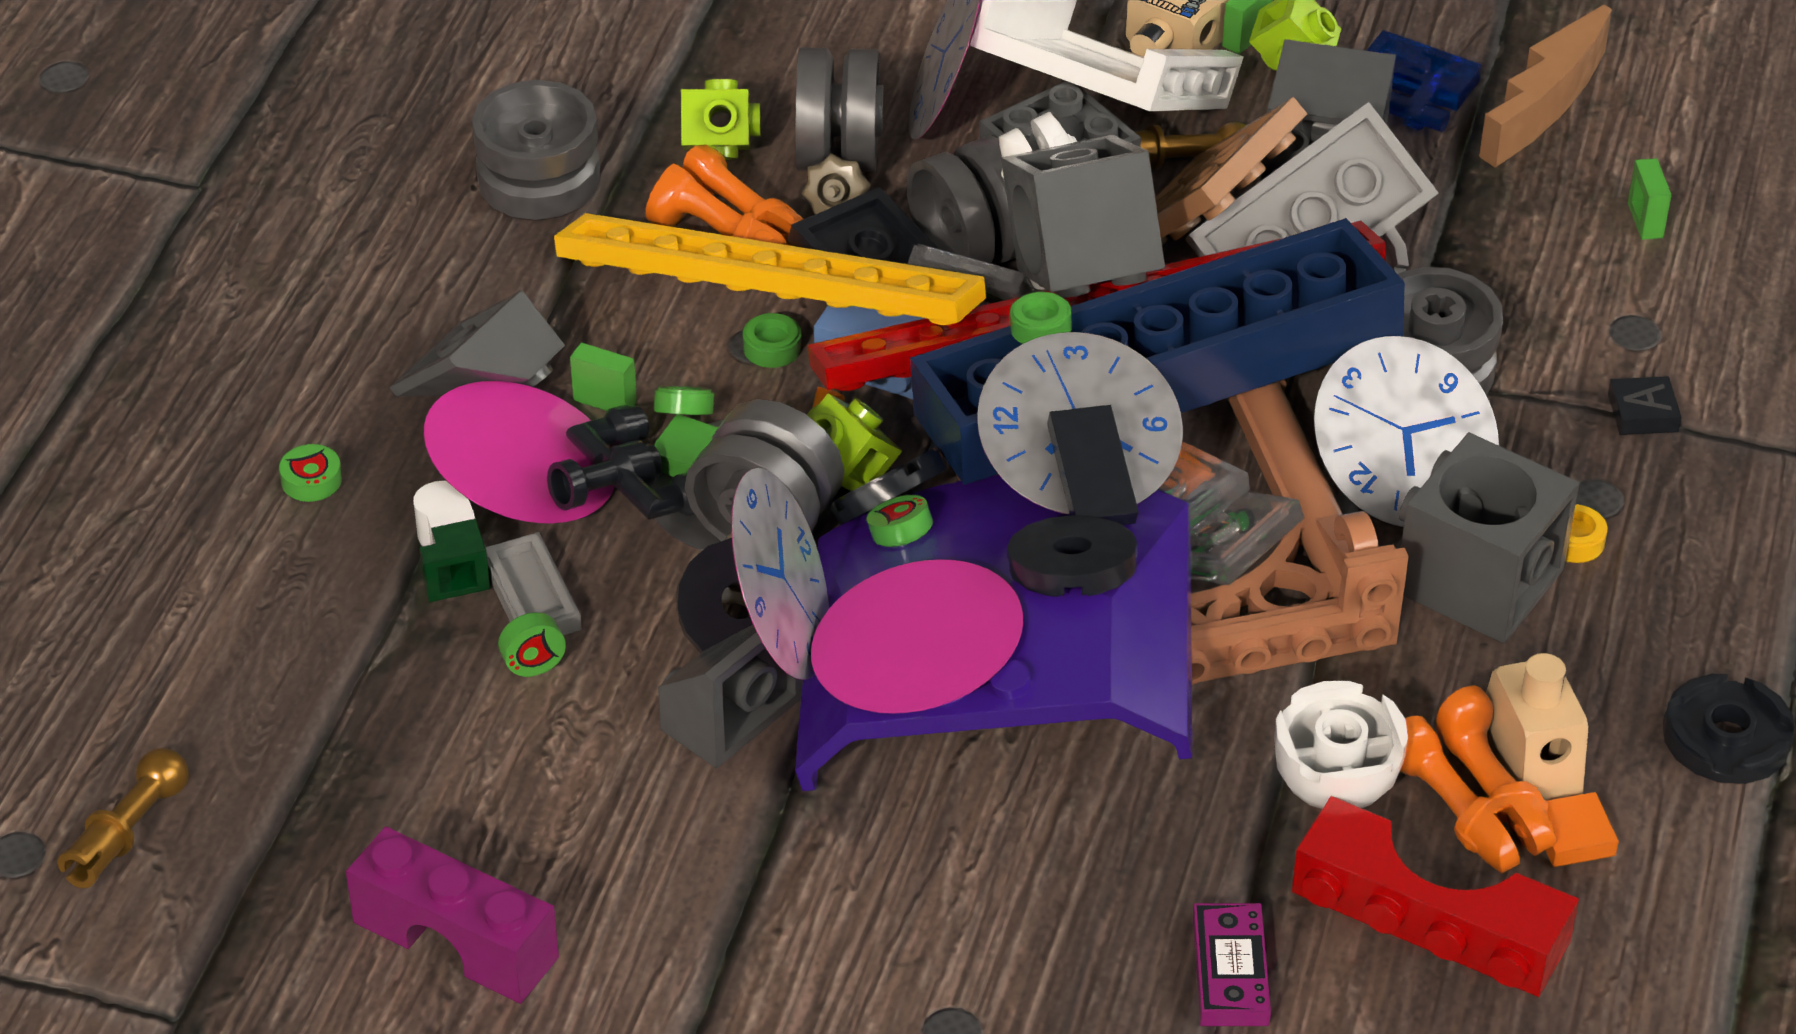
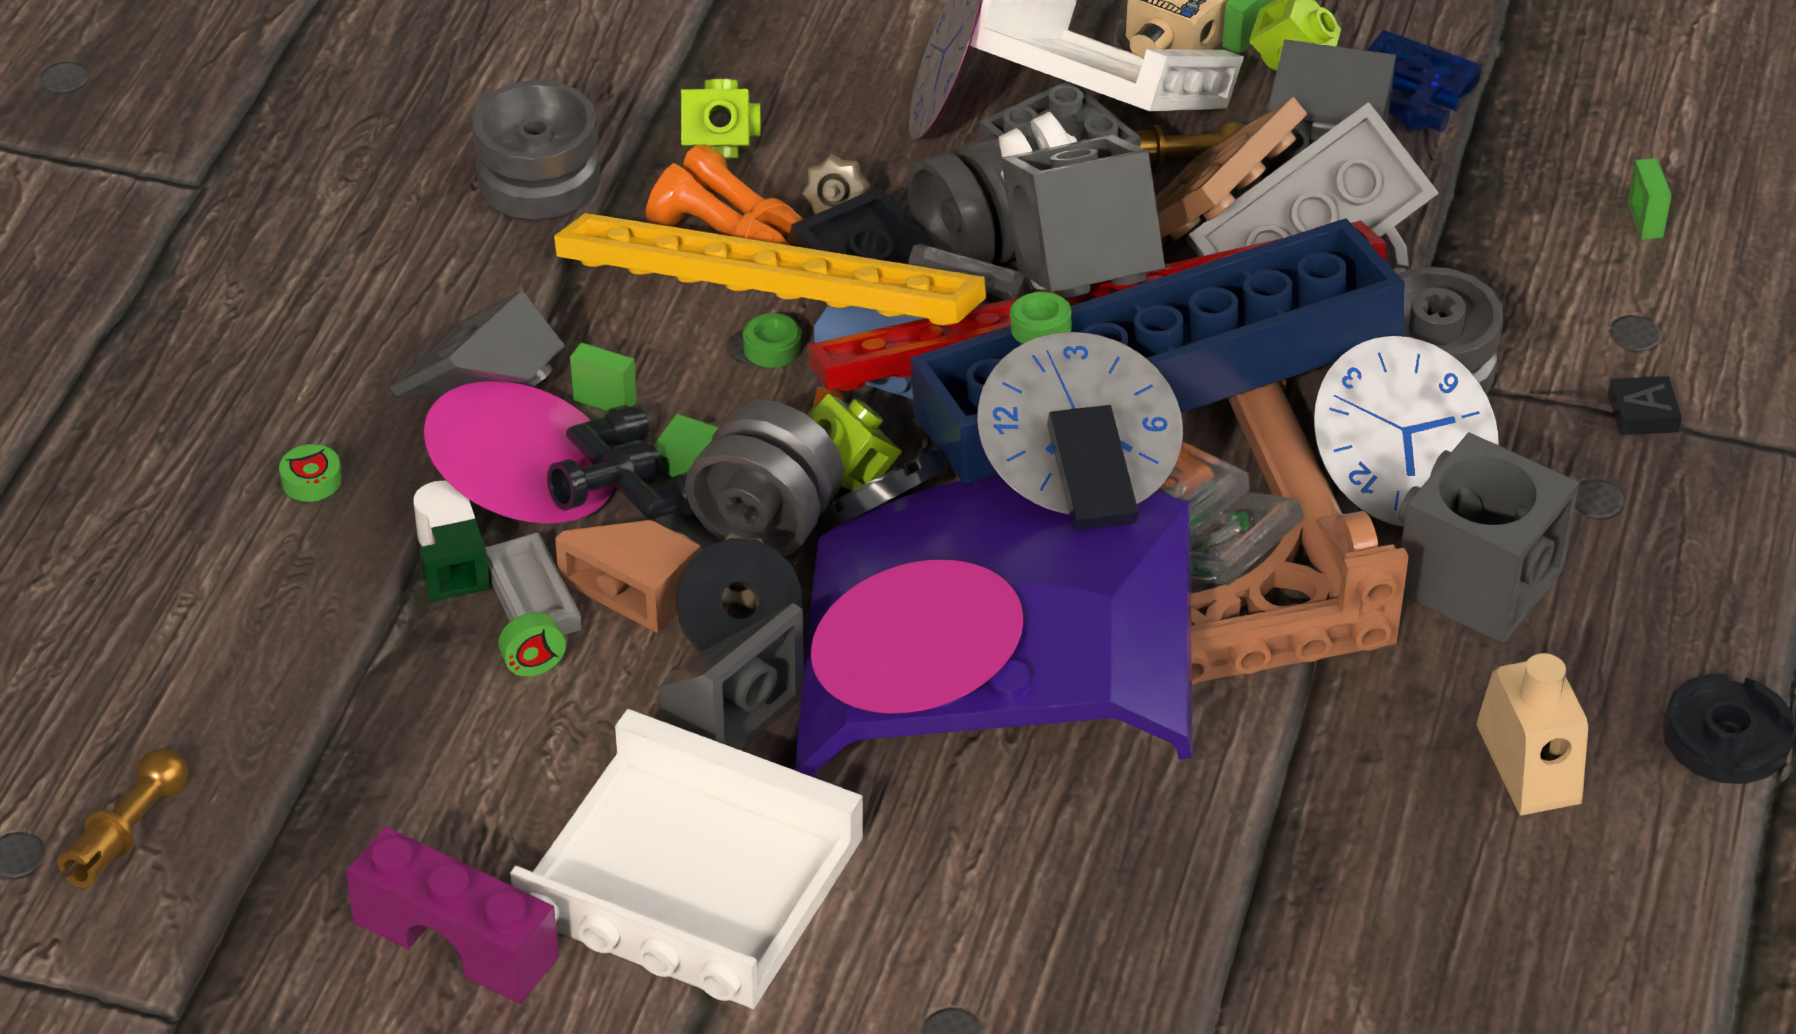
bright green tile [654,386,714,415] -> none
flat silver sticker [731,468,829,680] -> none
flat silver wheel [795,47,883,172] -> none
bright green tile [866,495,933,547] -> none
black tile [1007,515,1138,597] -> none
tile [1192,903,1271,1026] -> none
white cylinder [1274,681,1408,809] -> none
red arch [1292,796,1579,997] -> none
orange piece [1400,685,1557,874] -> none
medium nougat slope [1479,5,1612,168] -> none
orange tile [1545,792,1619,867] -> none
yellow tile [1565,504,1608,563] -> none
none -> white panel [510,709,863,1009]
none -> nougat slope [555,520,701,633]

